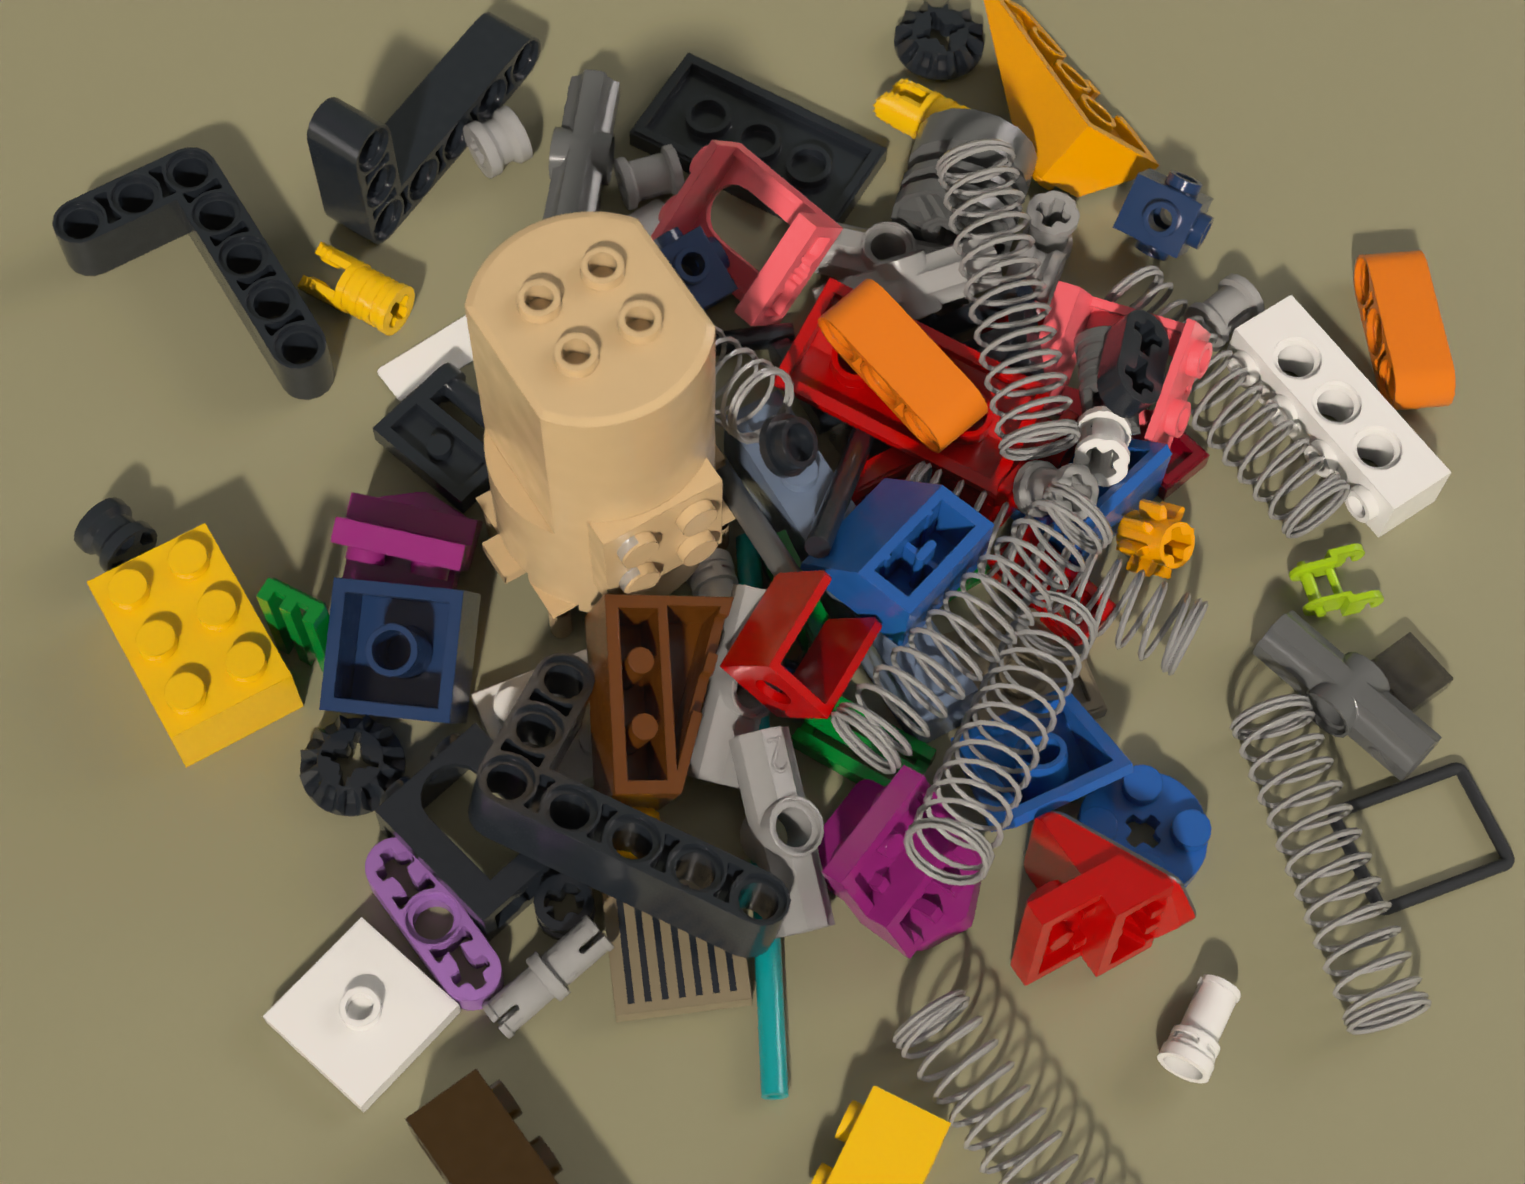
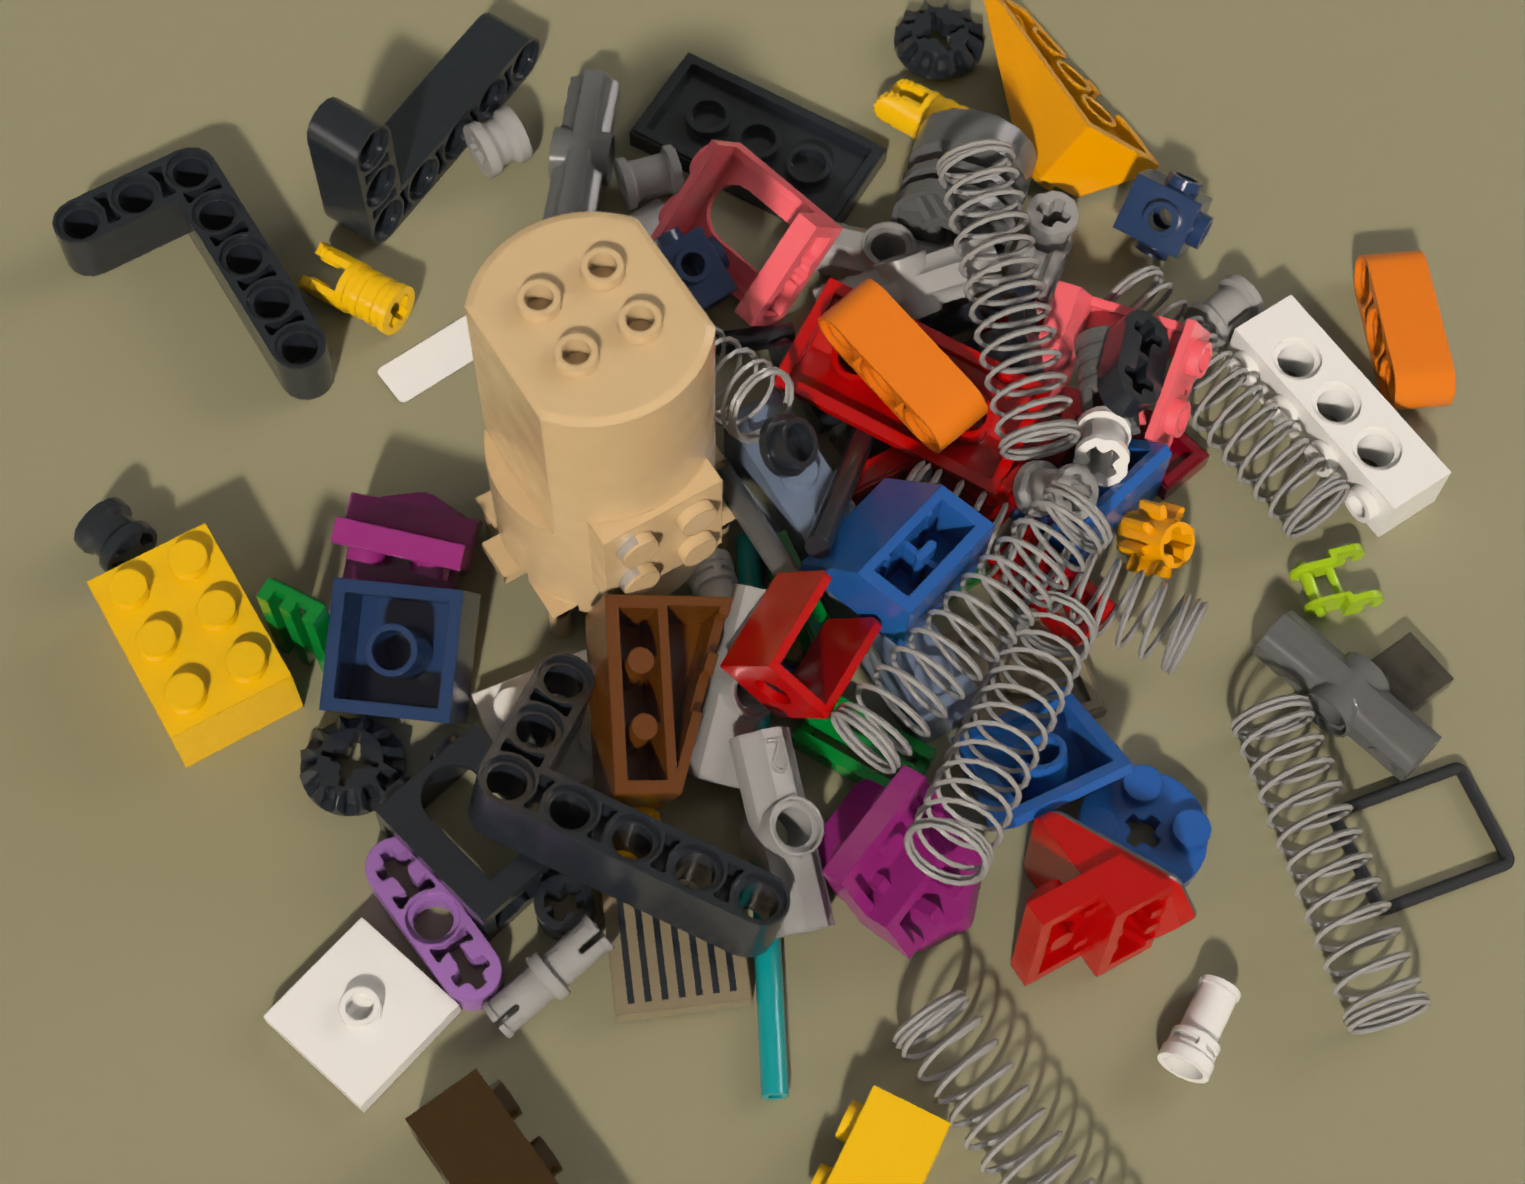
black plate [372,363,490,513] -> none

